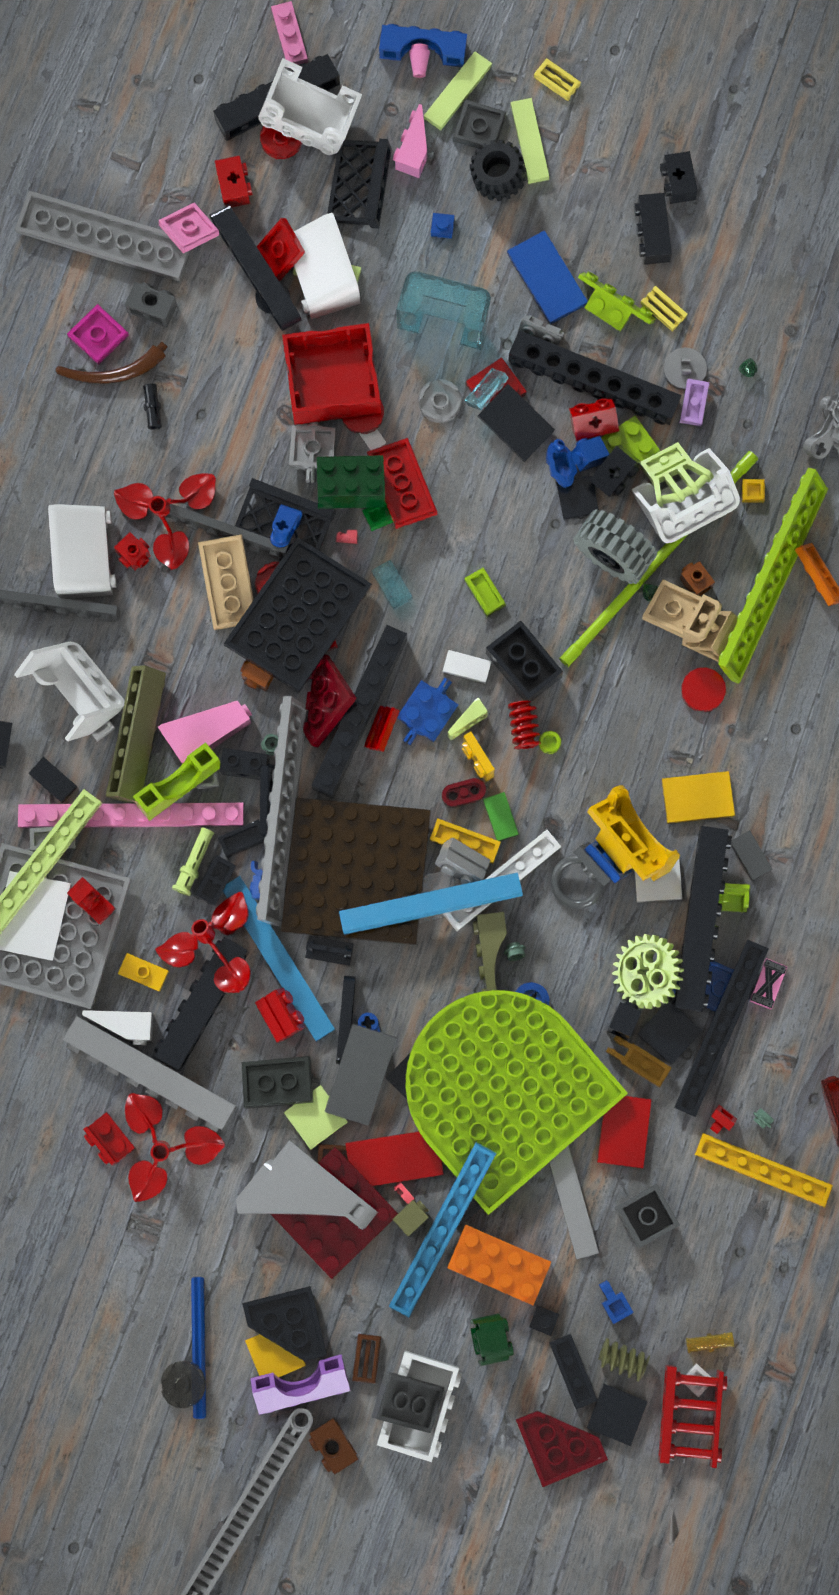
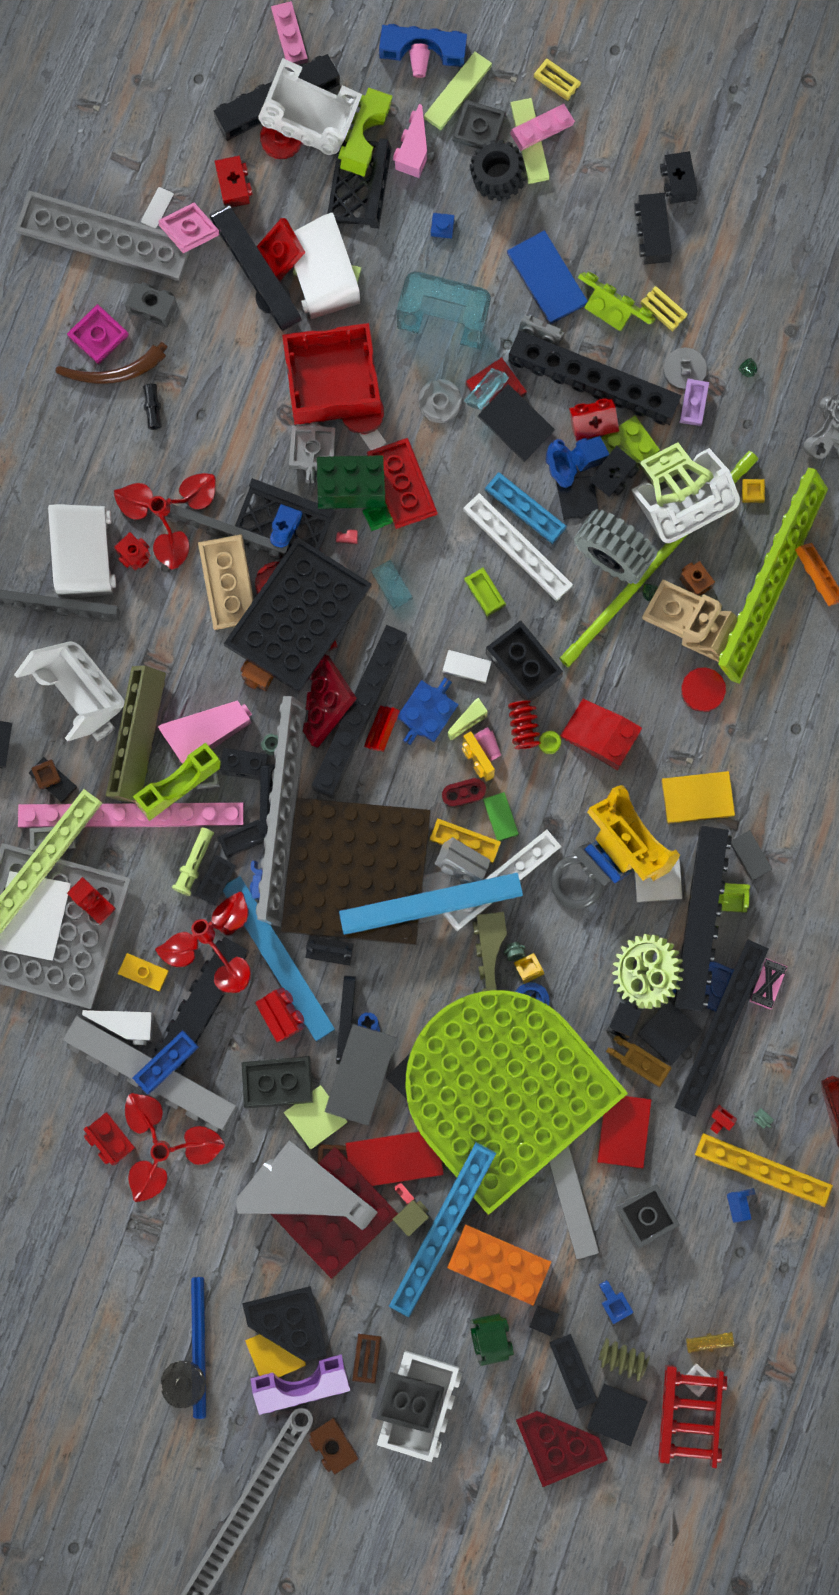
none -> reddish brown plate [31,759,61,790]
none -> blue tile [132,1030,199,1095]
none -> white sticker [141,187,174,228]
none -> lime arch [338,87,393,177]
none -> white plate [463,493,573,602]
none -> bright pink cone [474,727,501,762]
none -> dark azure tile [485,472,567,545]
none -> bright pink plate [510,104,575,151]
none -> yellow tile [514,953,544,984]
none -> red slope [560,699,642,771]
none -> blue tile [727,1188,756,1223]

